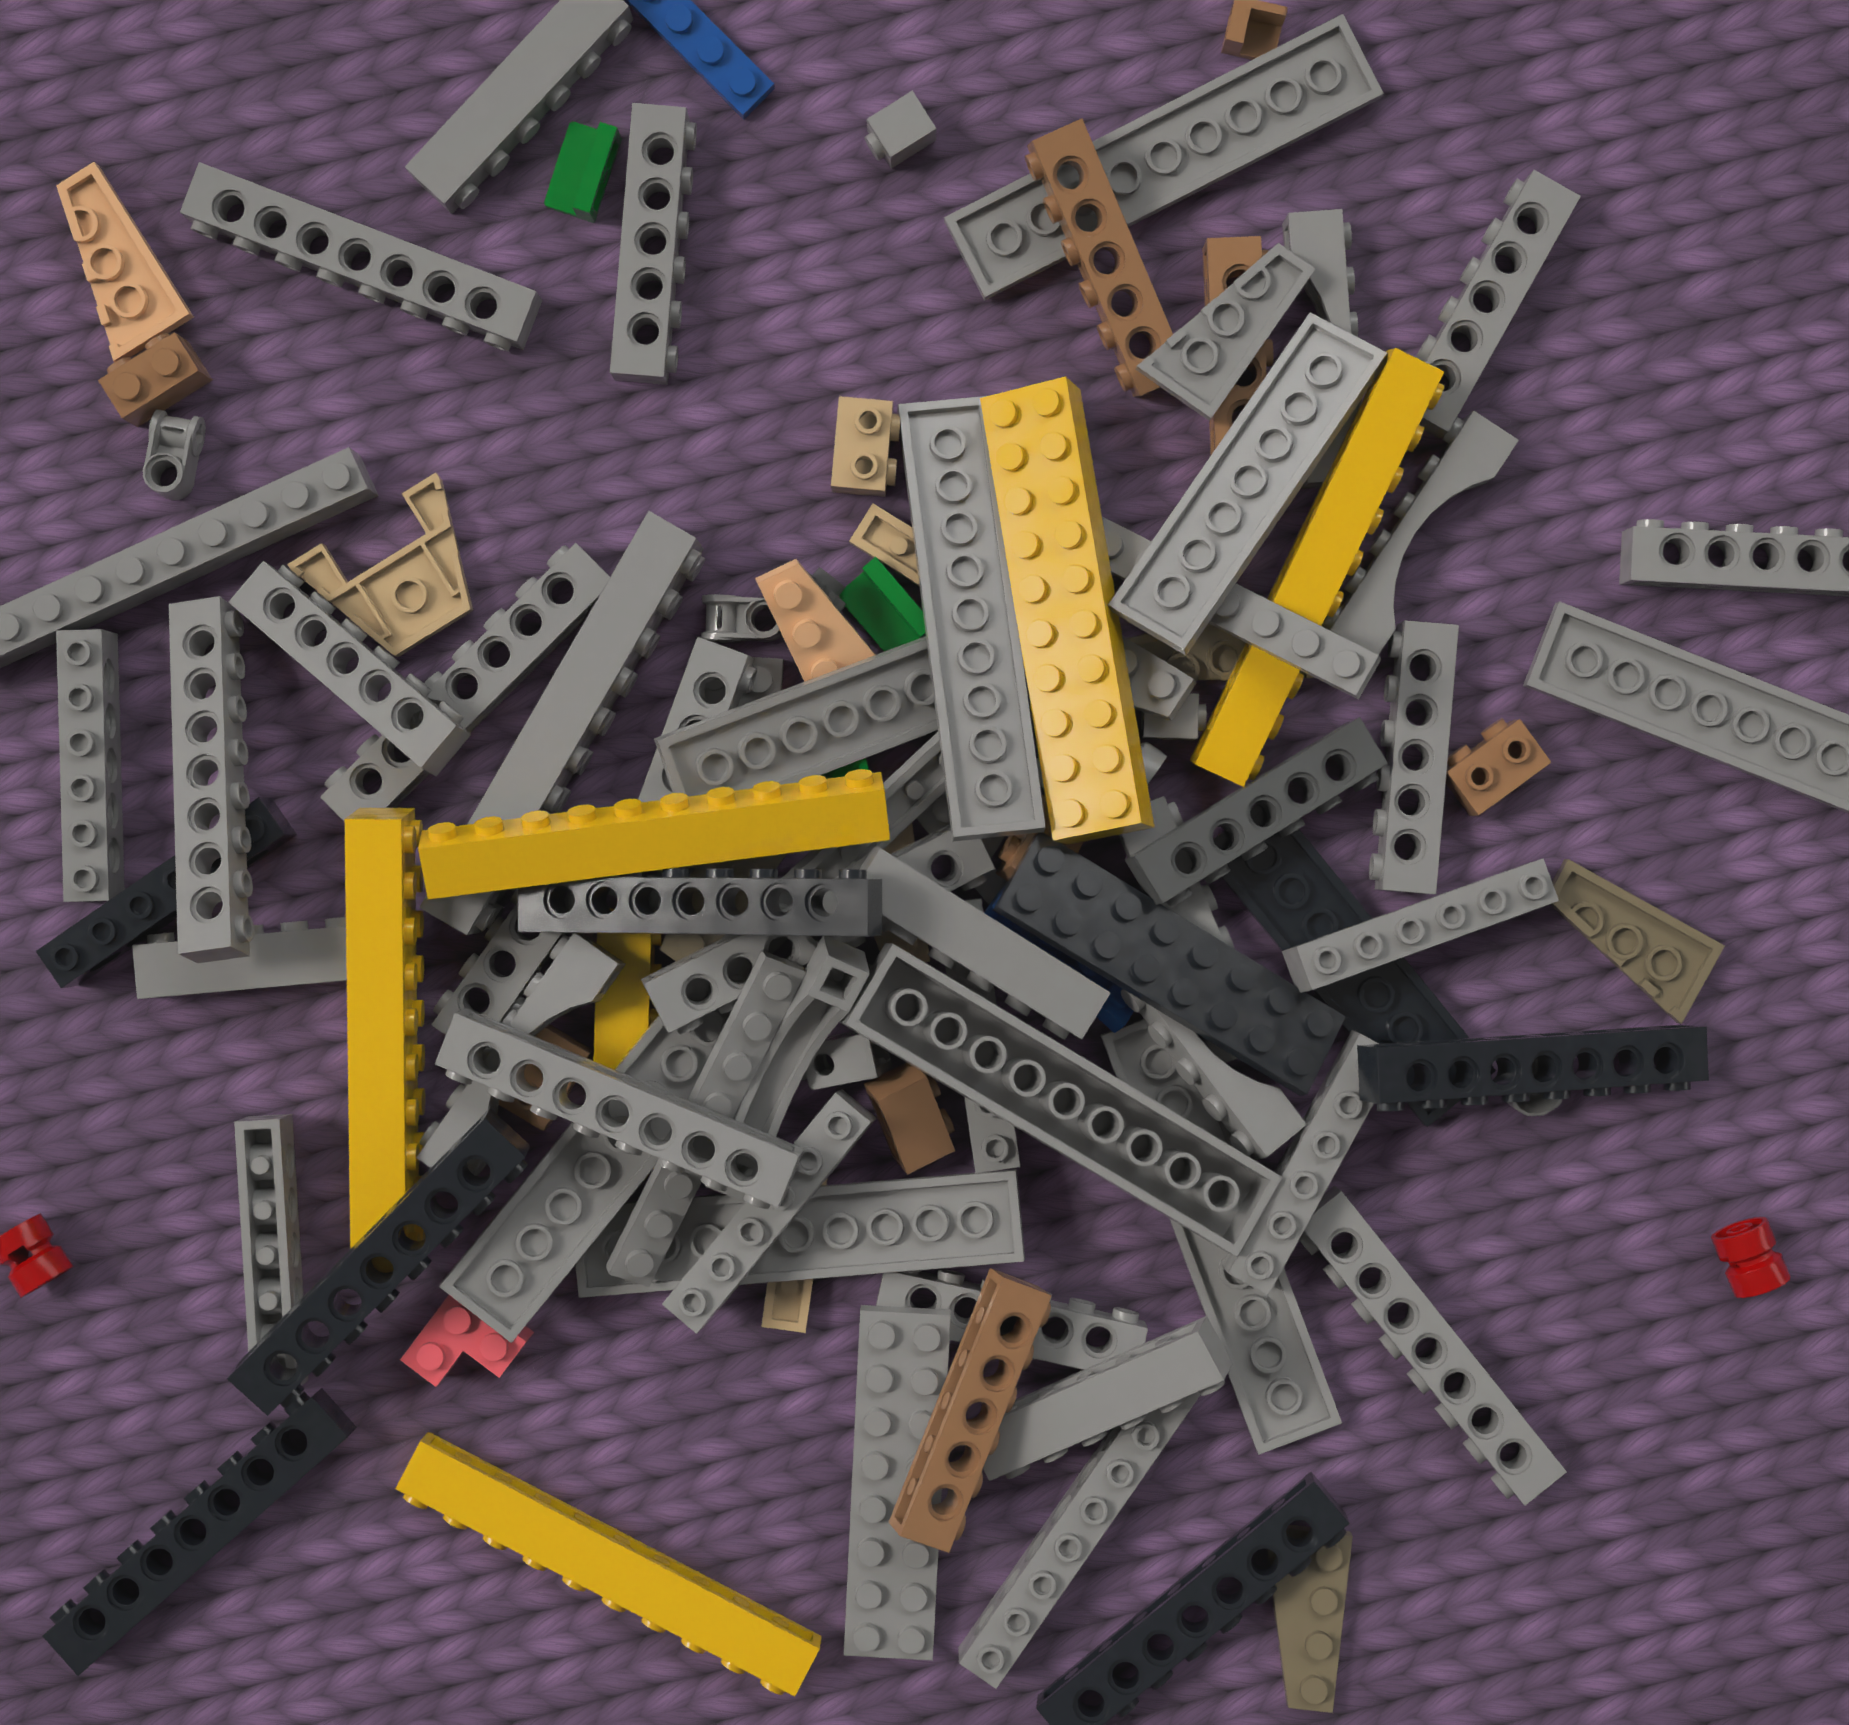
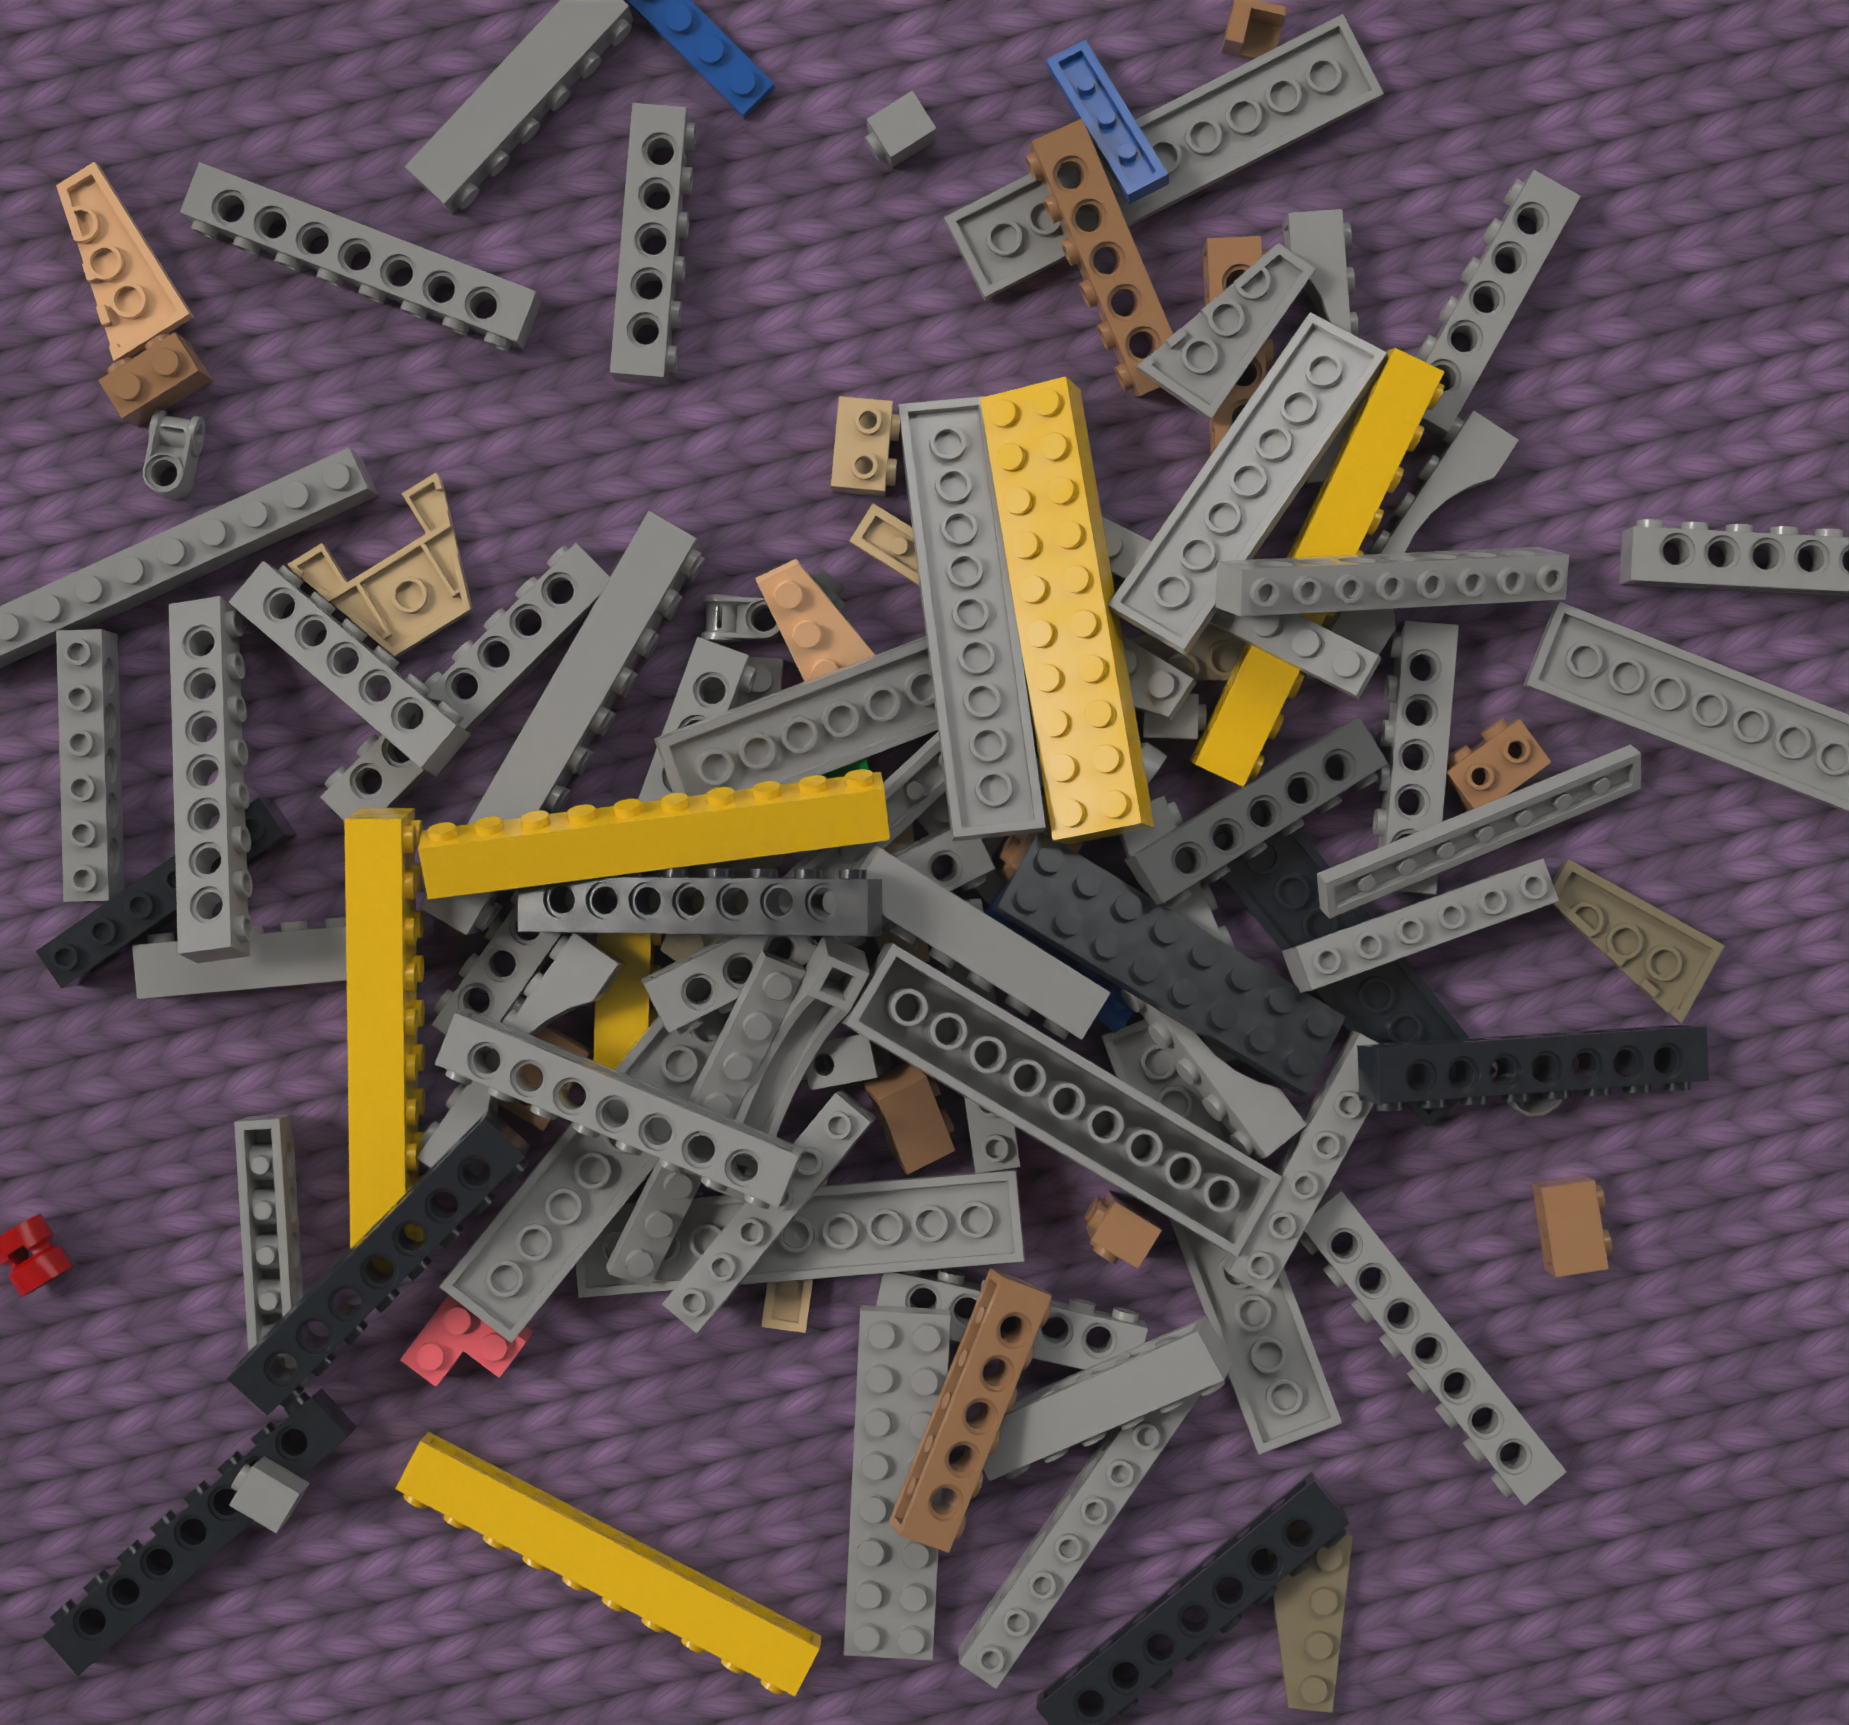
green panel [544,121,622,223] -> none
green panel [839,557,926,652] -> none
red wheel [1711,1217,1791,1298] -> none
none -> light grey brick [229,1456,310,1533]
none -> plate [1046,39,1170,205]
none -> medium nougat brick [1084,1190,1162,1269]
none -> light grey brick [1216,547,1569,617]
none -> light grey plate [1317,744,1641,919]
none -> medium nougat brick [1532,1175,1613,1277]

